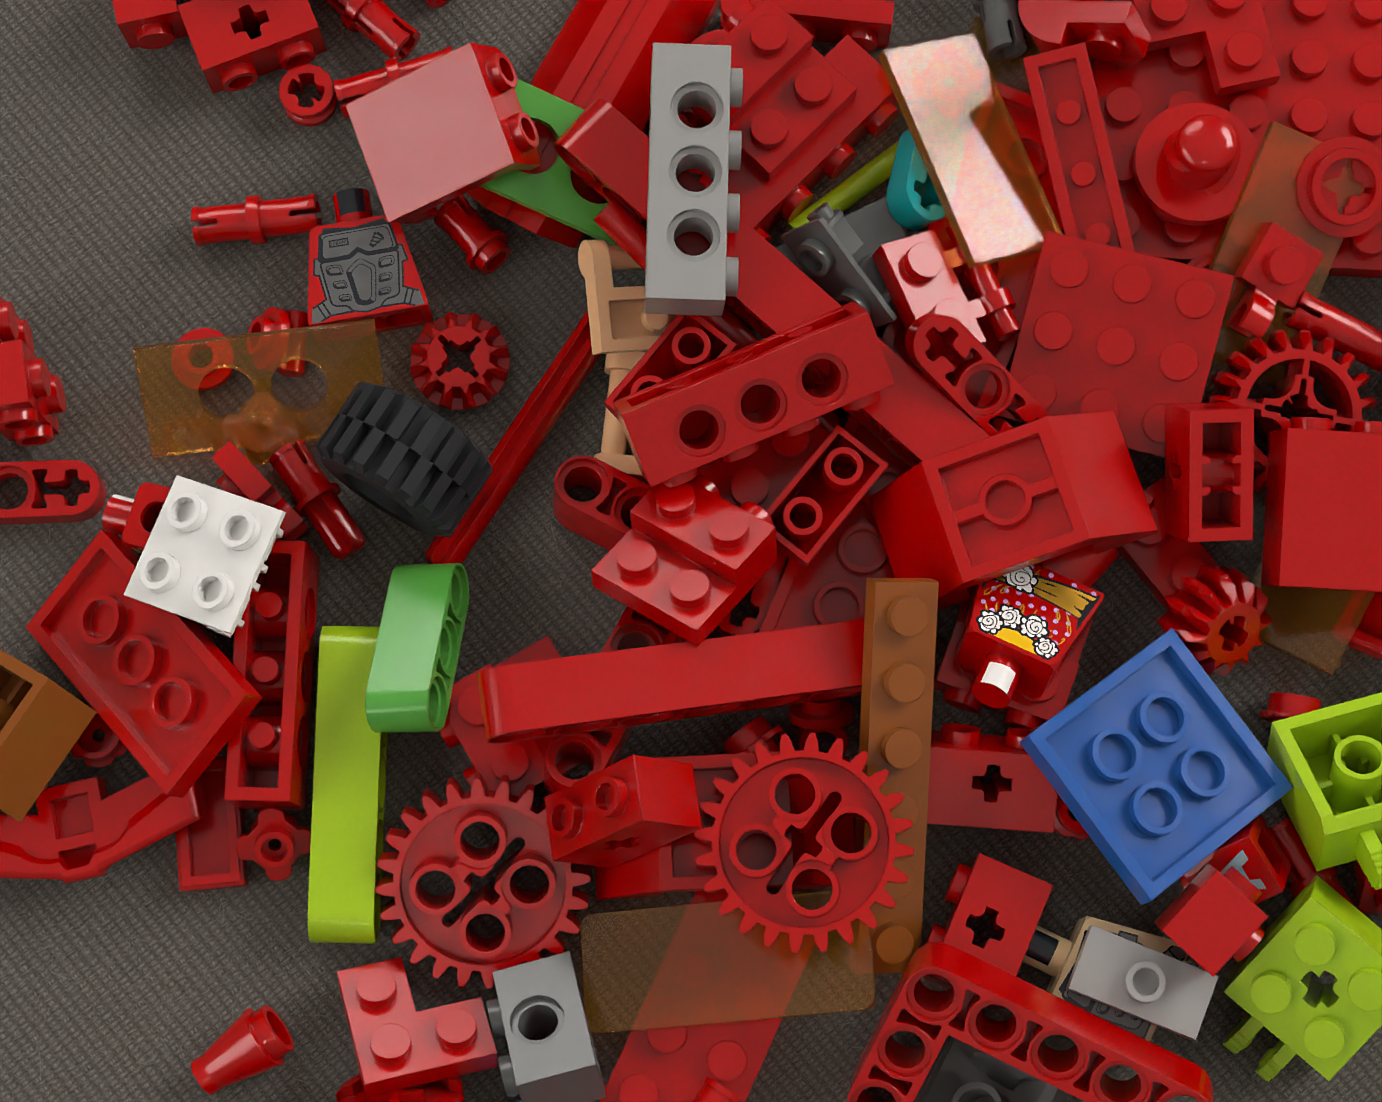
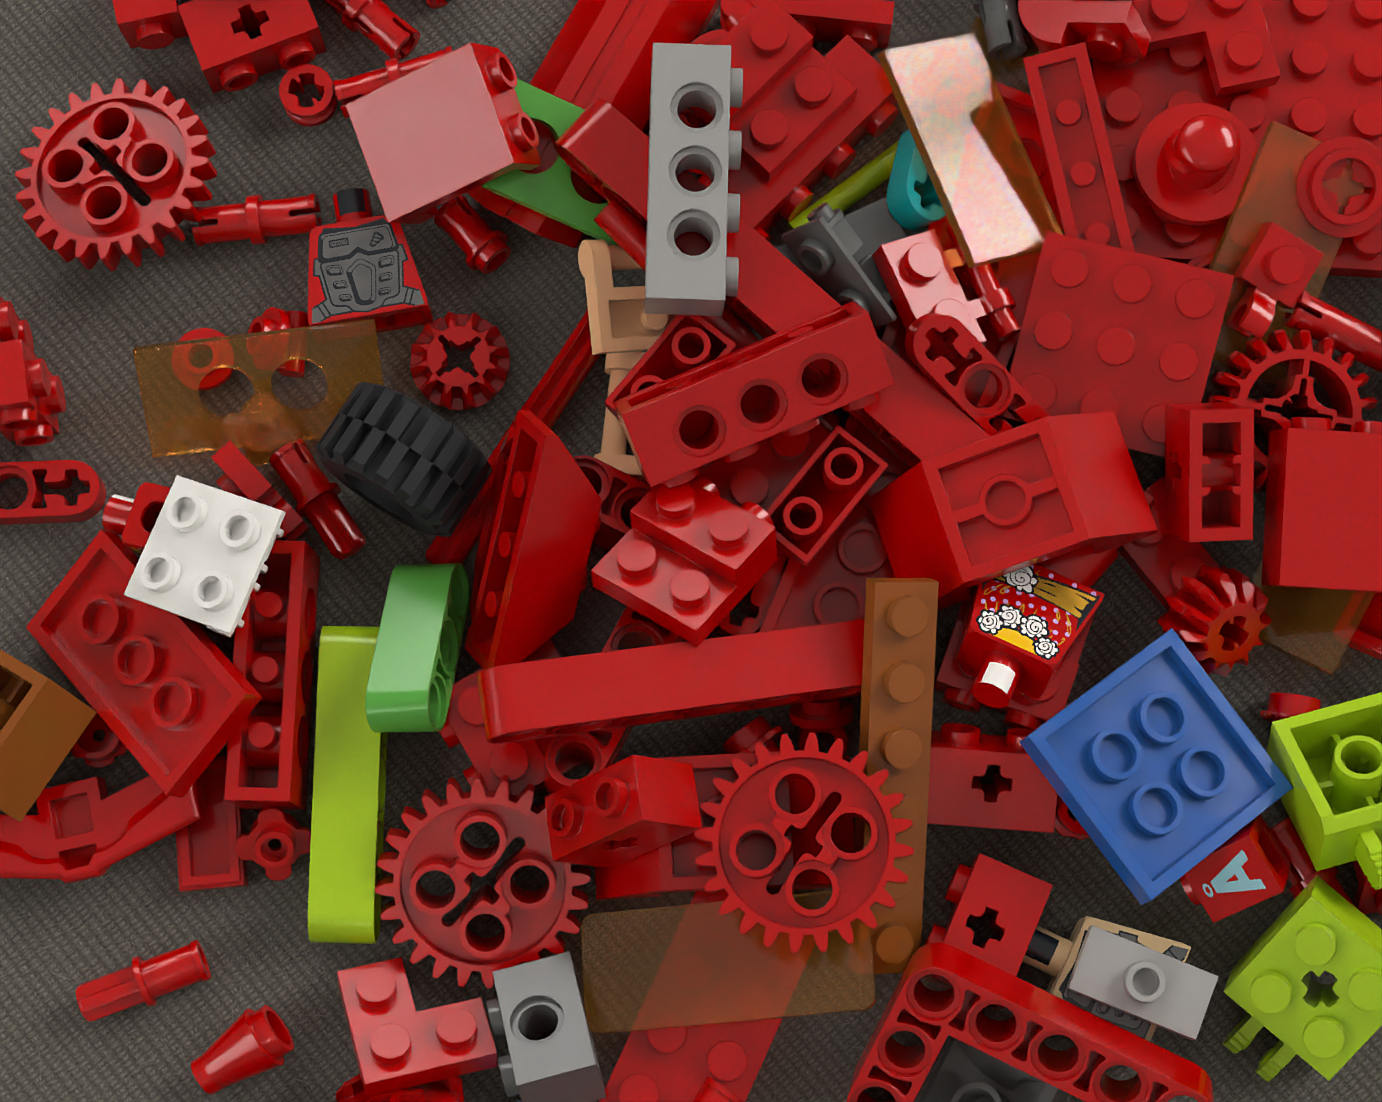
red brick [1154,864,1269,977] -> none
none -> red gear [15,78,218,272]
none -> red axle [75,940,211,1022]
none -> red wedge [464,410,602,670]

